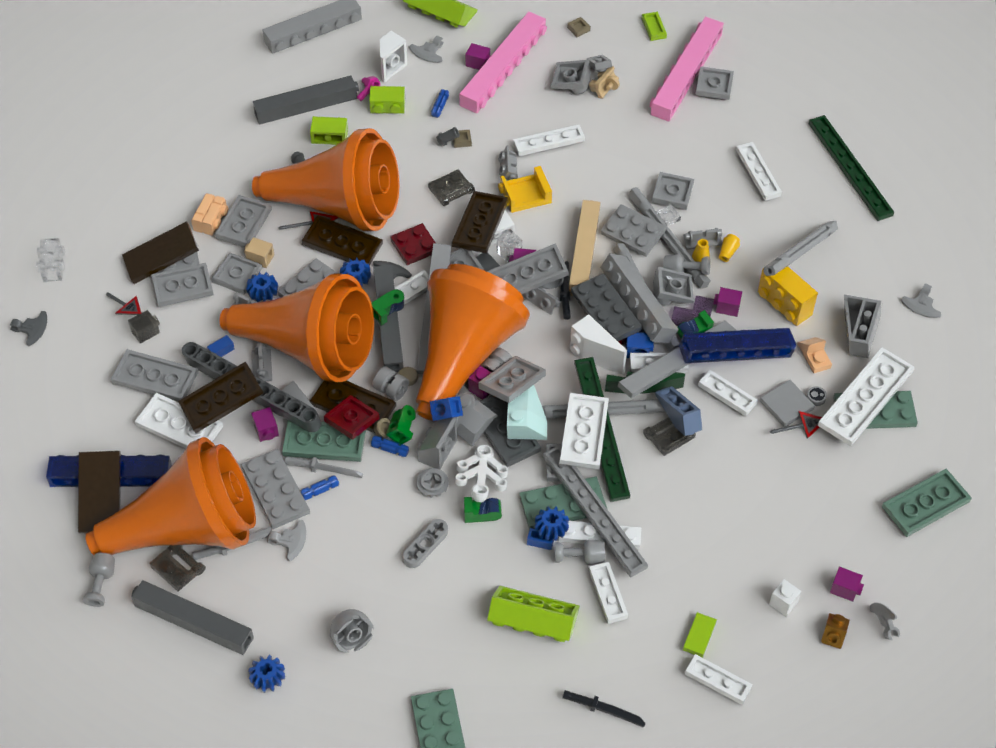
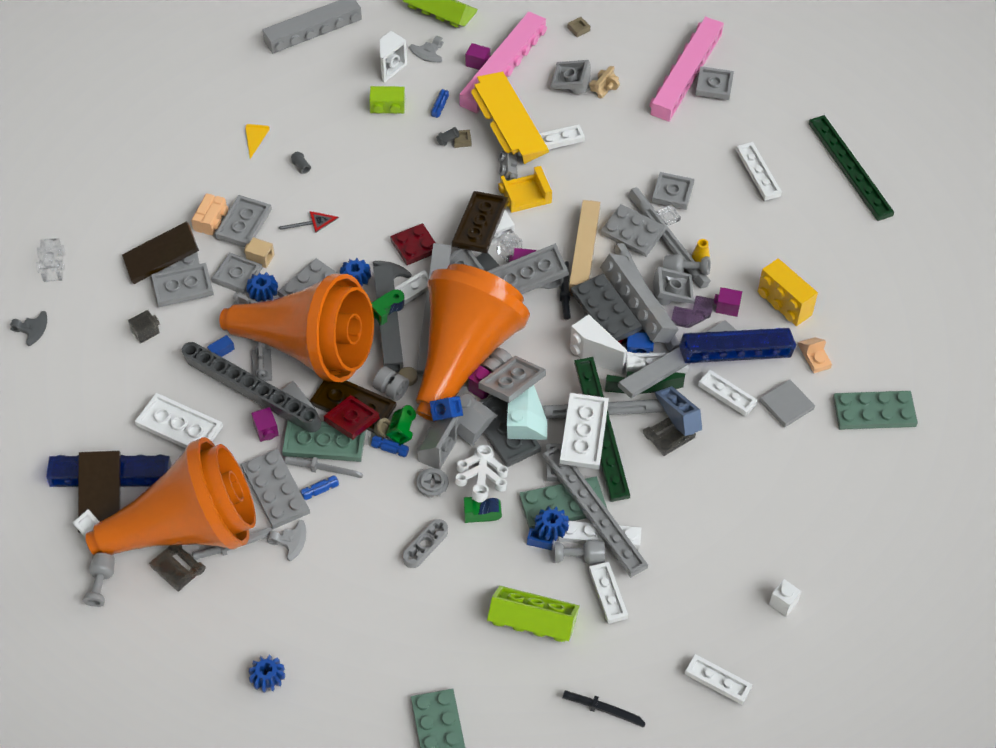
piece [106,292,142,315] -> none
light grey plate [111,349,198,401] -> none
dark grey brick [131,580,254,655] -> none
dark brown tile [178,361,264,433] -> none
orange piece [252,128,400,231] -> none
dark grey brick [253,75,359,125] -> none
dark brown tile [302,215,383,266] -> none
lime brick [310,116,348,145] -> none
light grey cylinder [330,609,374,653] -> none
dark pink piece [357,76,380,101] -> none
clear smoke plate [428,169,475,206] -> none
light grey hinge [522,287,561,315] -> none
light grey plate [586,55,612,72] -> none
lime tile [642,11,667,41] -> none
green leg [676,310,714,343] -> none
light grey hinge [683,228,722,249] -> none
lime tile [683,612,717,658] -> none
yellow cone [719,234,740,262] -> none
light grey piece [764,221,838,276] -> none
piece [770,411,822,439] -> none
light grey tile [807,386,827,406] -> none
white plate [818,347,915,446] -> none
pearl gold bracket [821,613,850,649] -> none
magenta brick [830,566,864,602] -> none
light grey wedge [844,294,881,358] -> none
light grey piece [870,603,900,640] -> none
sand green plate [882,468,972,537] -> none
light grey piece [901,283,941,318] -> none
none -> white tile [73,509,100,538]
none -> yellow sticker [246,124,270,159]
none -> yellow slope [471,72,549,164]
none -> white tile [626,352,646,371]

